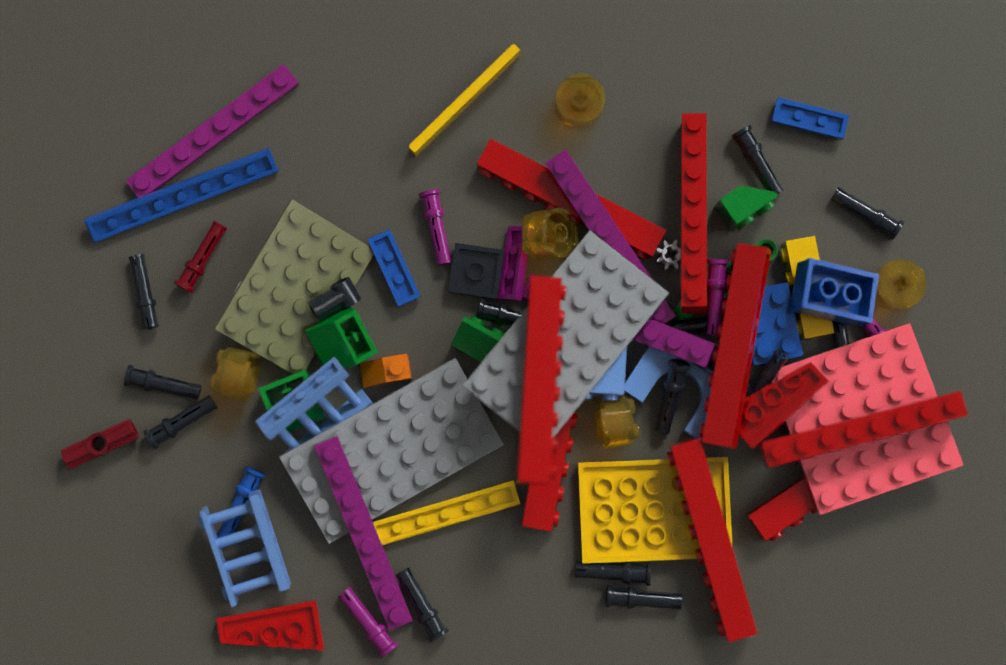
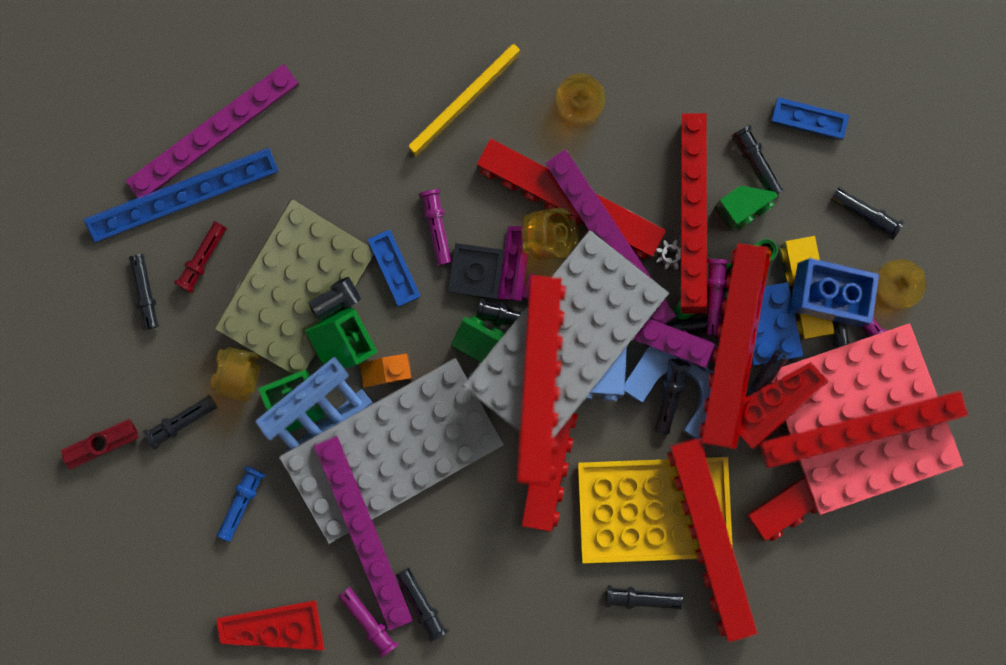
black pin [124,364,202,400] -> none
medium blue fence [198,489,291,607] -> none
yellow tile [373,480,521,545] -> none
black pin [575,561,651,586] -> none
clear yellow brick [593,395,639,449] -> none

